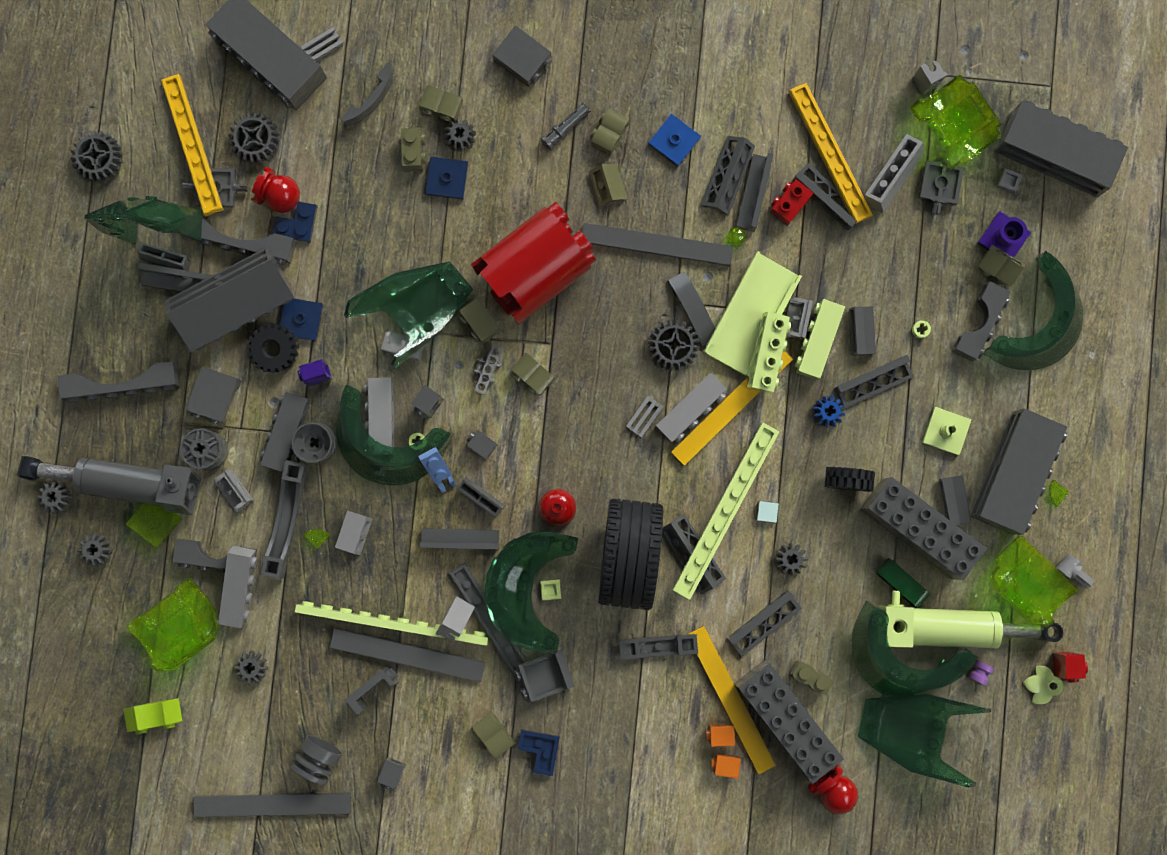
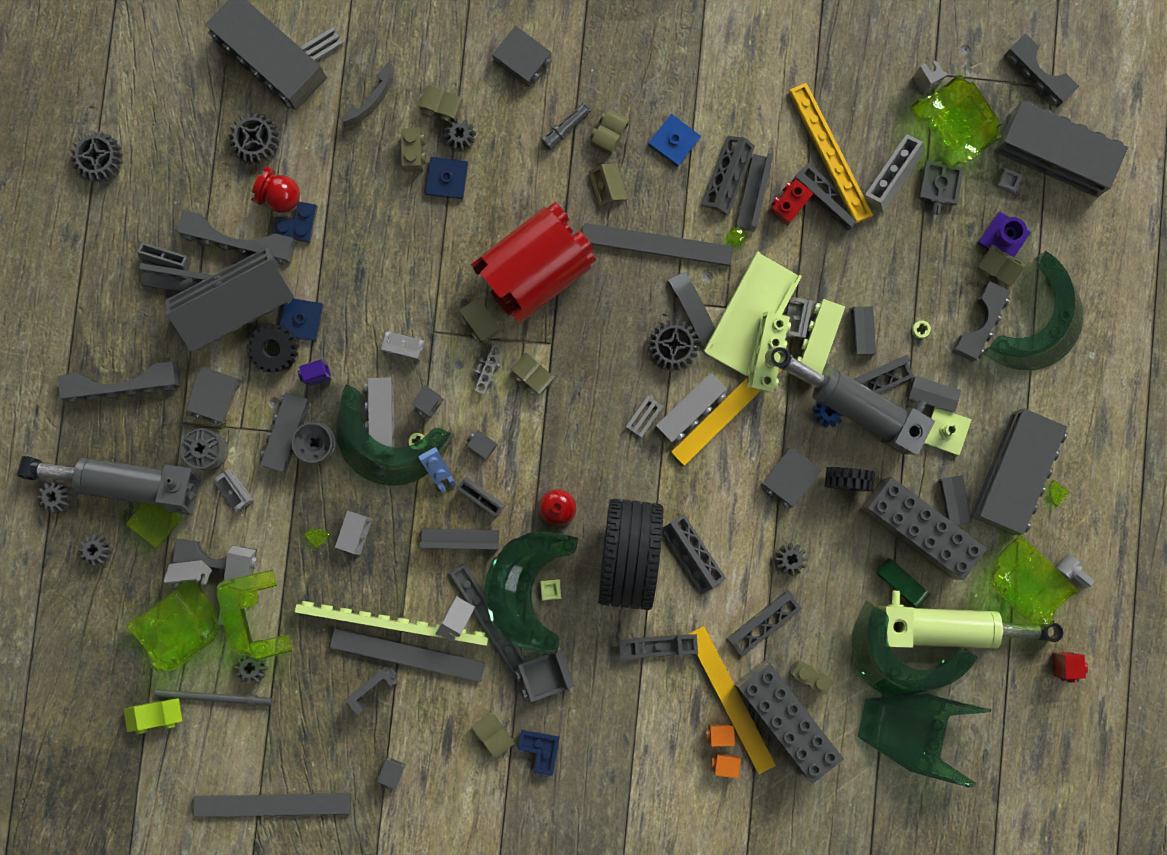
clear green windscreen [84,196,202,244] -> none
yellow tile [161,74,224,216] -> none
dark grey plate [182,168,249,207] -> none
dark grey arch [260,460,309,579] -> none
dark grey wheel [290,735,342,785] -> none
clear green windscreen [344,261,473,372] -> none
yellowish green plate [672,423,779,600] -> none
light aqua tile [757,501,779,523] -> none
red tile [808,764,859,815] -> none
medium lavender wheel [968,660,994,686] -> none
yellowish green plate [1023,665,1064,704] -> none
none -> dark grey bar [155,689,272,707]
none -> light grey hinge [163,560,212,588]
none -> clear neon green windscreen [216,569,292,659]
none -> dark grey brick [761,447,822,508]
none -> dark grey piece [765,347,935,455]
none -> dark grey piece [907,376,961,412]
none -> dark grey arch [1005,34,1079,107]

